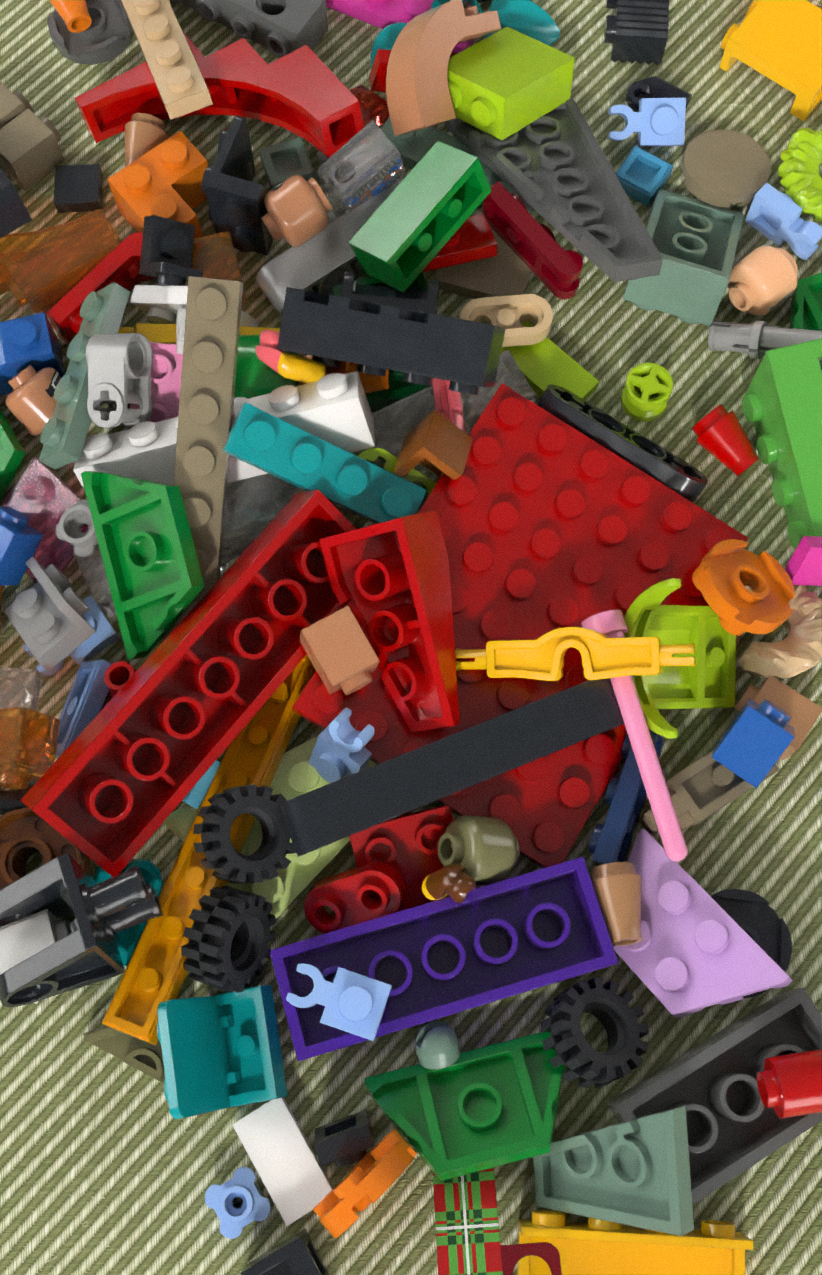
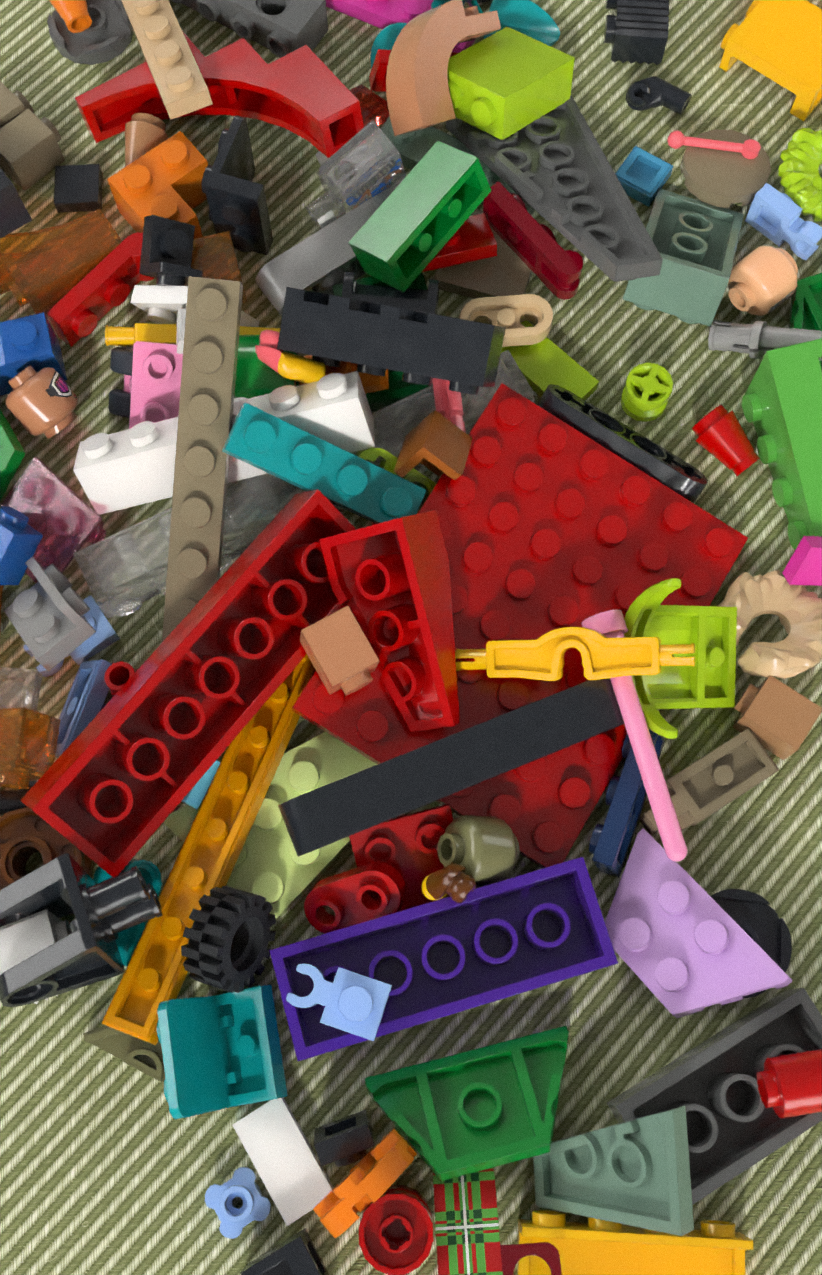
sand green plate [38,282,130,469] -> none
light grey plate [56,500,98,558] -> none
green wing [81,471,205,660] -> none
light grey piece [86,333,153,428] -> none
black tyre [193,784,296,884] -> none
sand green plate [259,137,315,190] -> none
nougat head [261,175,333,247] -> none
light blue plate [308,708,374,783] -> none
sand green hinge [415,1019,461,1069] -> none
black tyre [541,977,649,1088] -> none
medium nougat cone [591,862,642,946] -> none
light blue plate [607,98,686,147] -> none
orange plate [692,539,795,636] -> none
blue brick [712,698,795,788] -> none
none -> red wheel [358,1185,434,1275]
none -> coral hinge [667,130,761,159]

